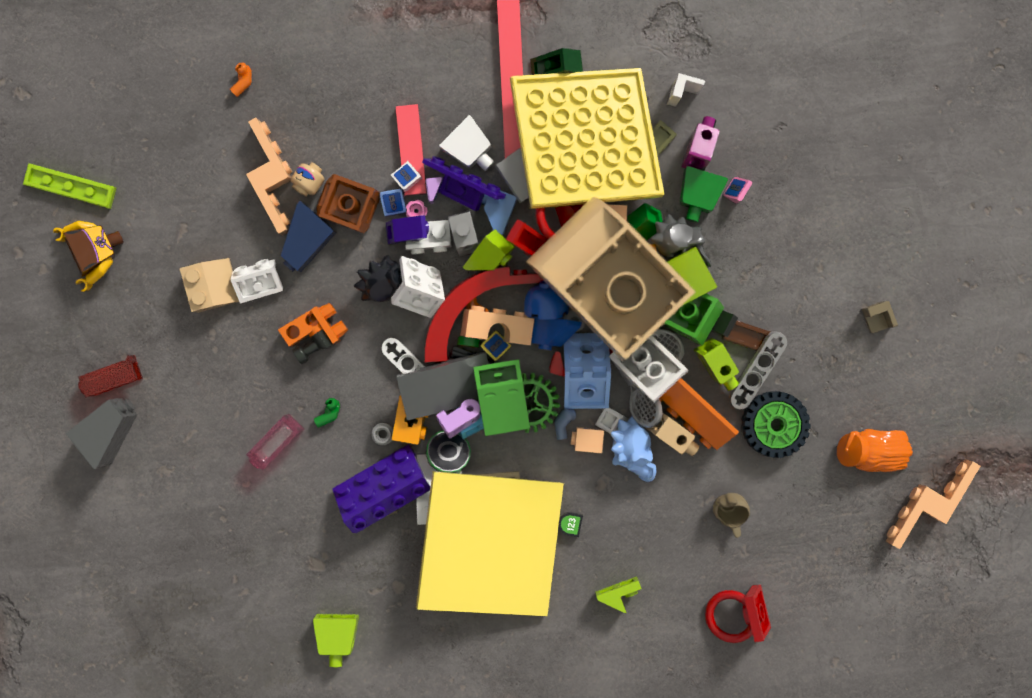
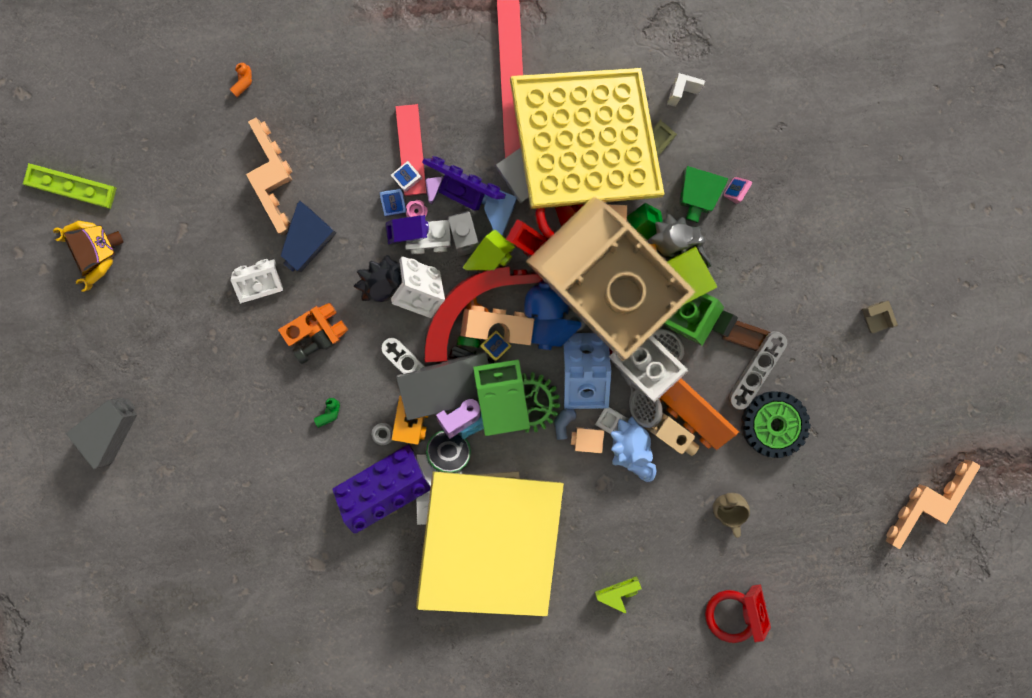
clear red window [78,355,143,397] -> none
tan slope [180,258,239,313] -> none
clear pink window [246,414,304,470] -> none
tan head [291,162,325,197] -> none
lime torso [313,614,359,667] -> none
dark orange slope [317,174,380,234] -> none
white torso [439,115,494,171] -> none
dark green slope [530,48,583,75] -> none
red slope [548,351,565,377] -> none
tile [559,512,583,537] -> none
magenta torso [681,116,720,171] -> none
lime torso [694,338,739,391] -> none
orange hair [837,429,913,472] -> none

